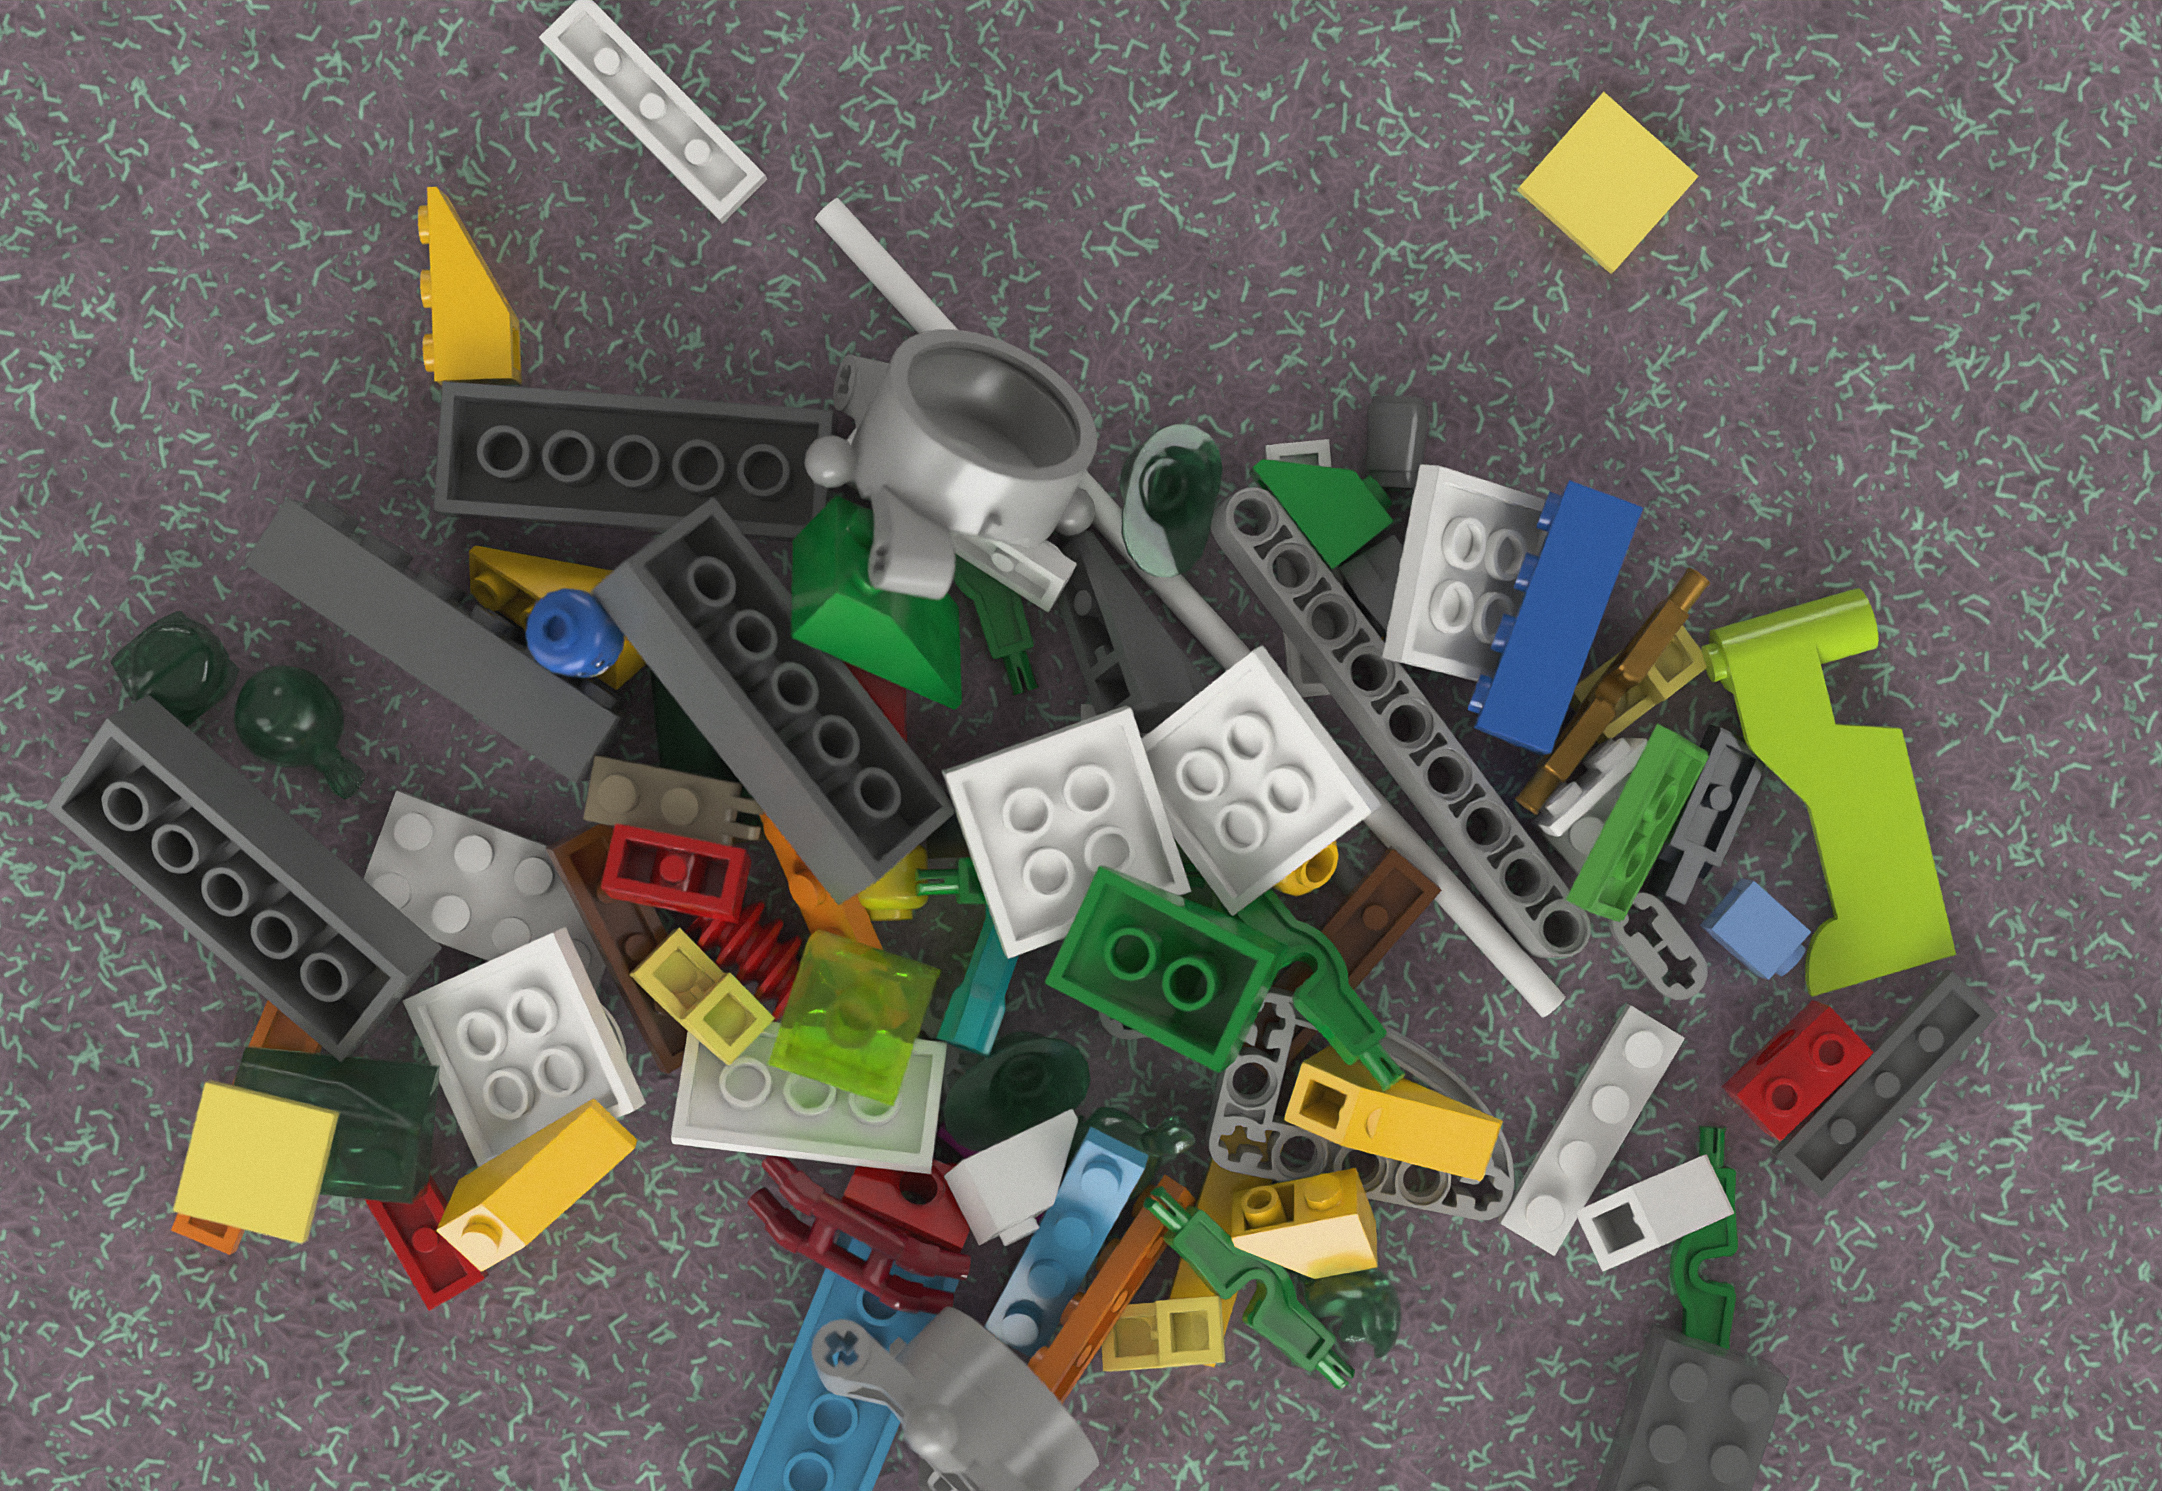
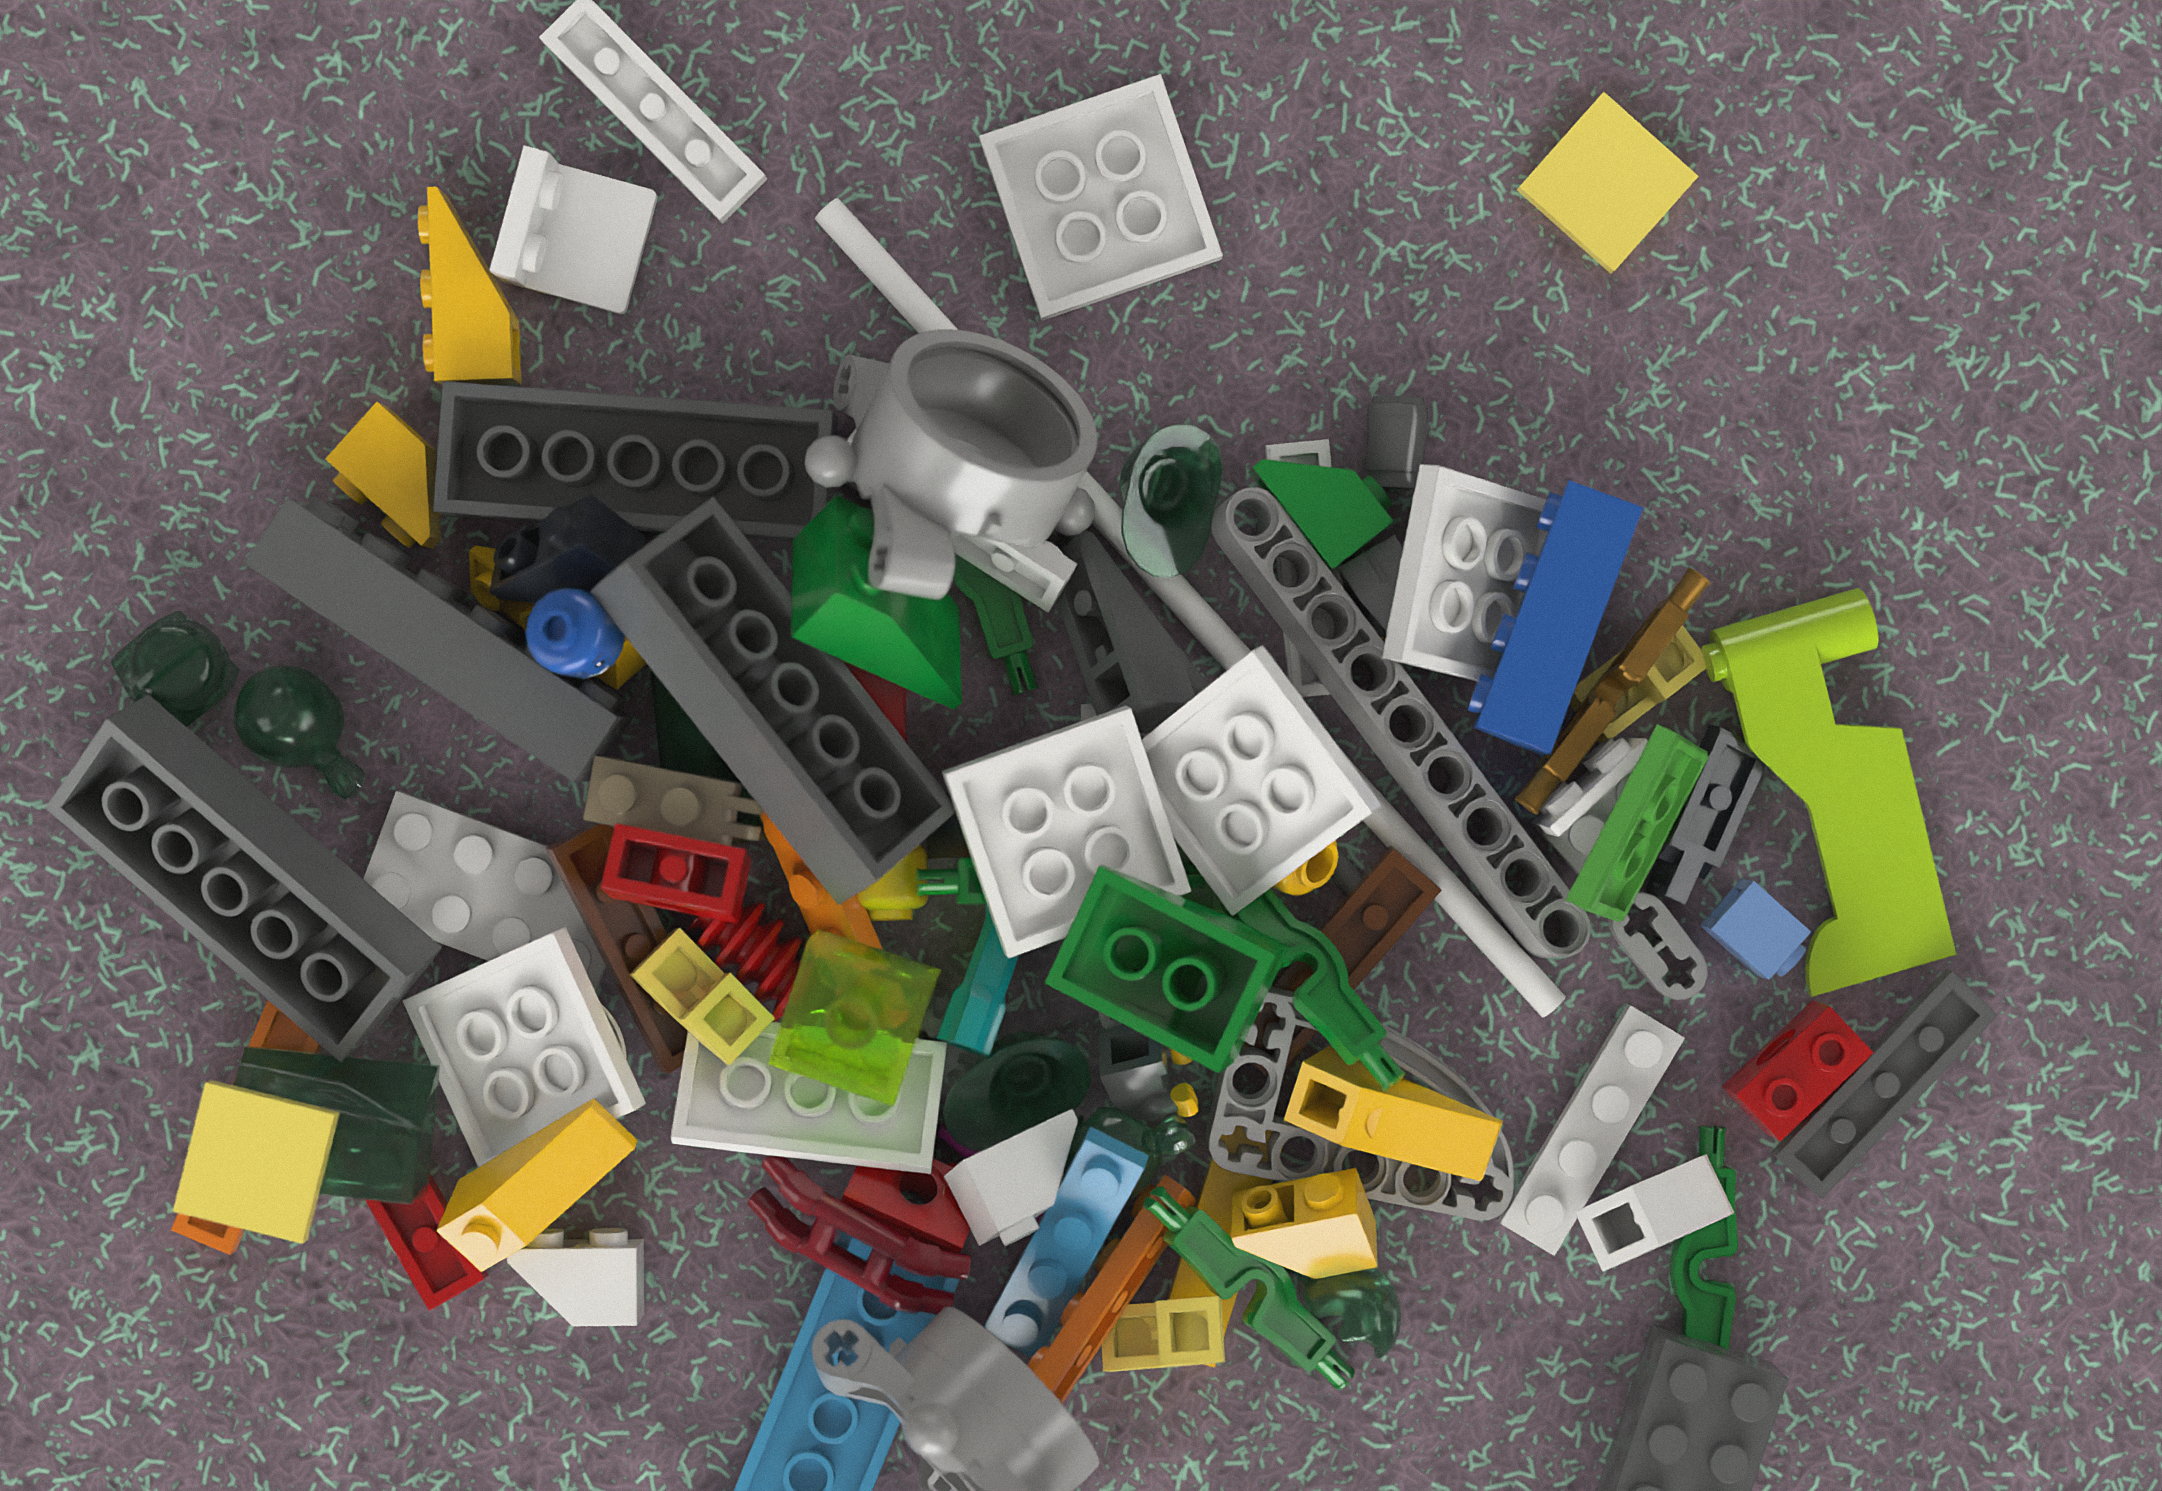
none -> yellow slope [325,402,441,549]
none -> white bracket [489,145,658,314]
none -> black slope [489,493,646,604]
none -> white slope [507,1228,644,1326]
none -> white plate [979,74,1223,321]
none -> dark grey piece [1098,1025,1199,1125]

